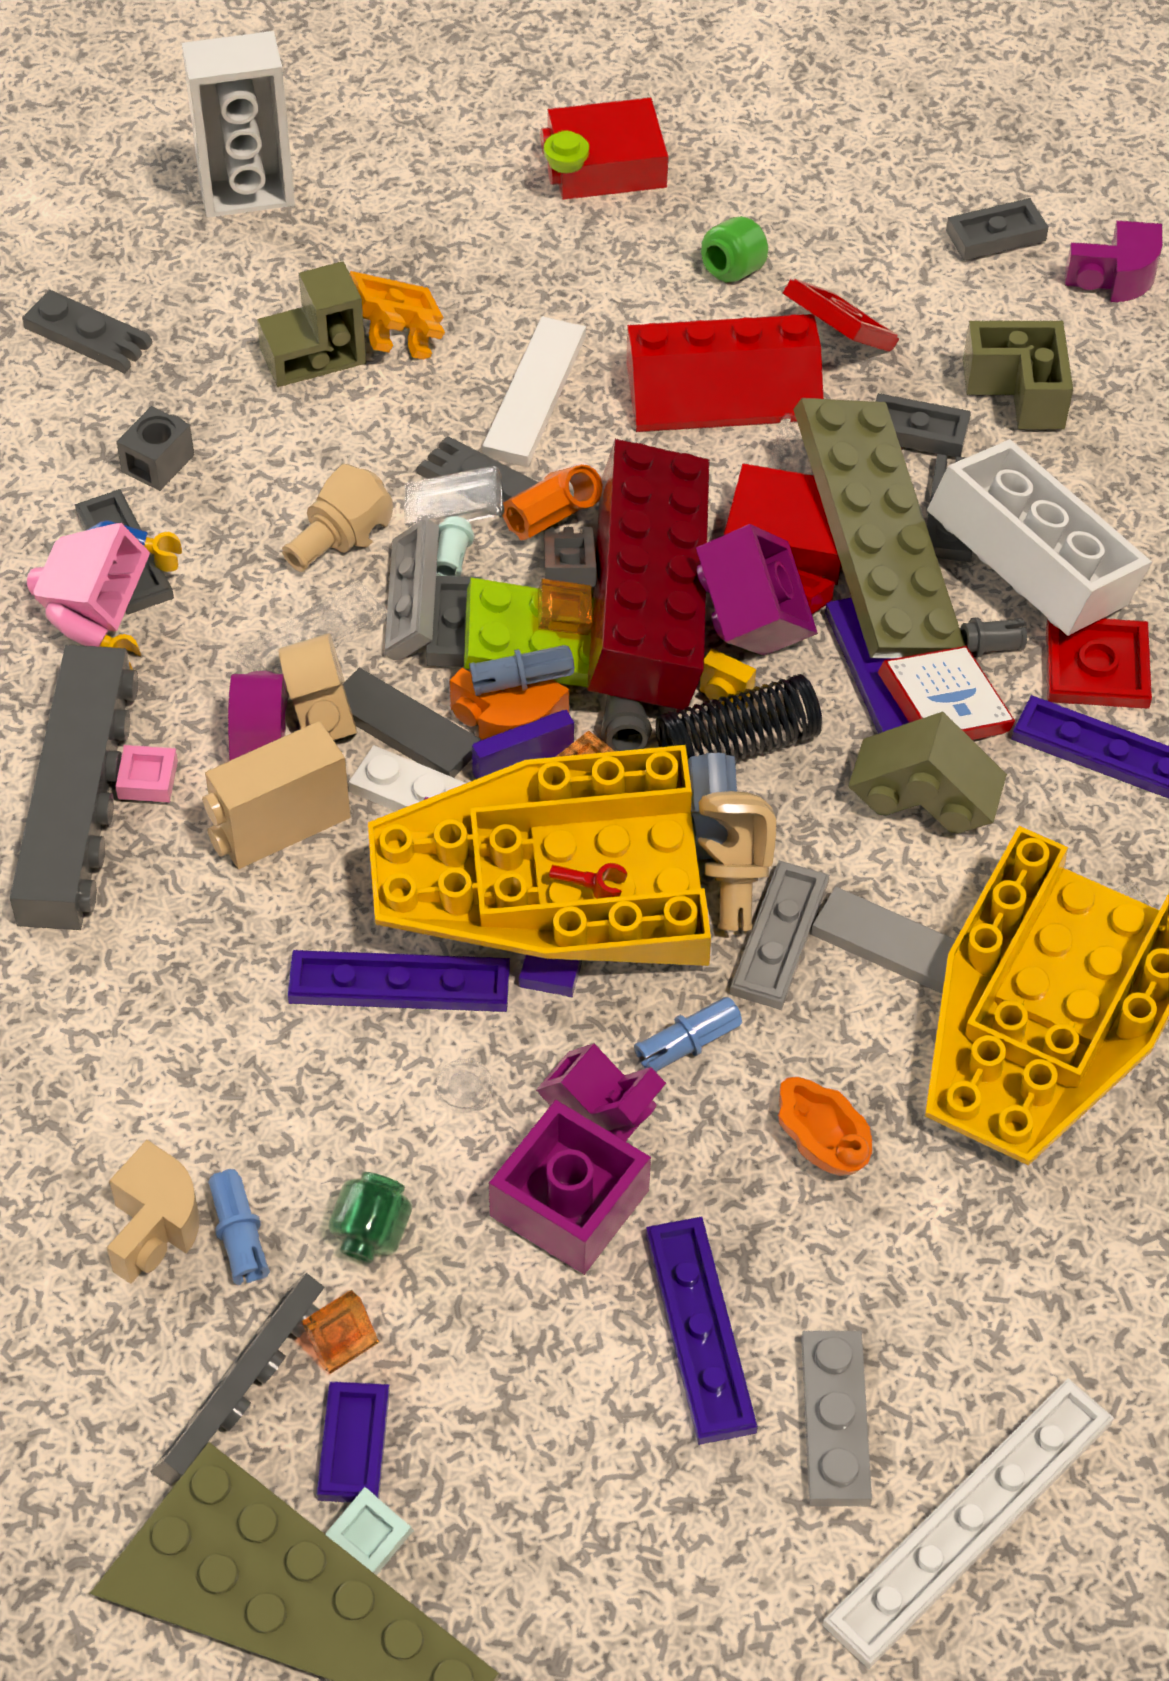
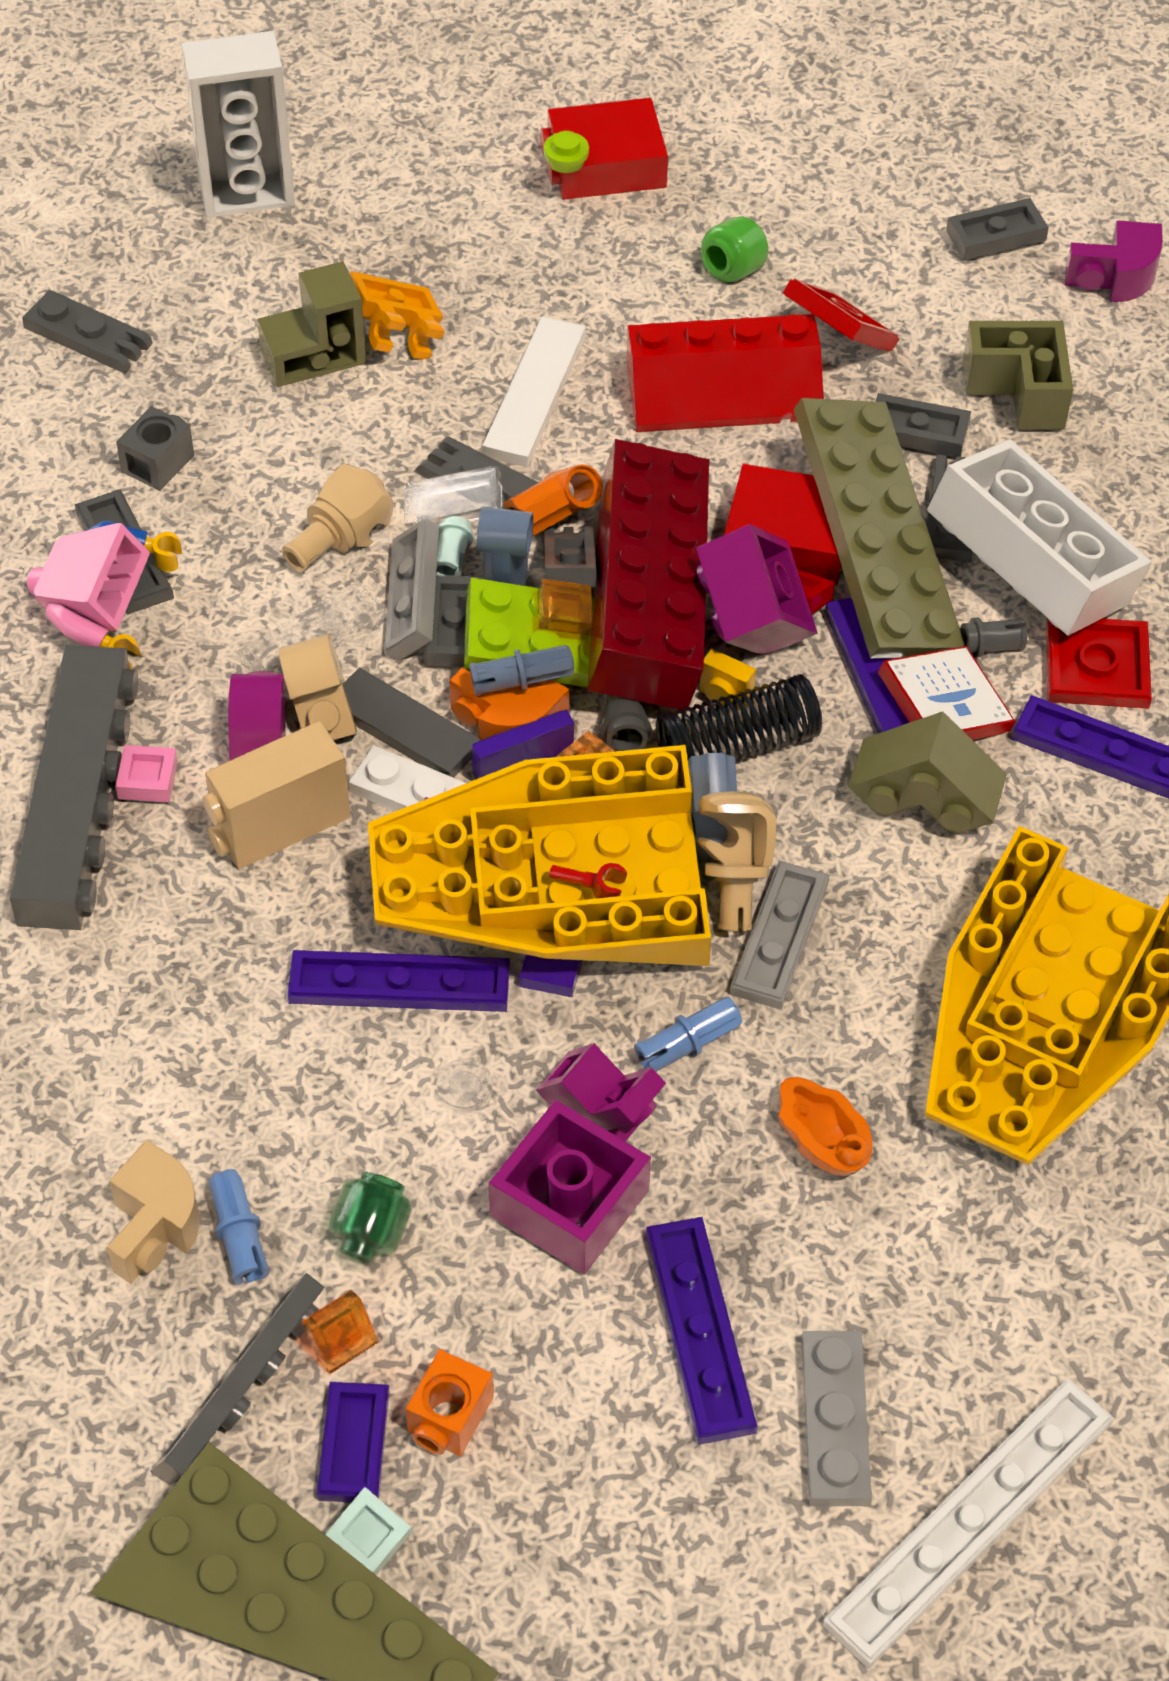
light grey tile [811,887,956,993] -> none
none -> orange brick [405,1349,494,1457]
none -> sand blue piece [476,506,534,586]

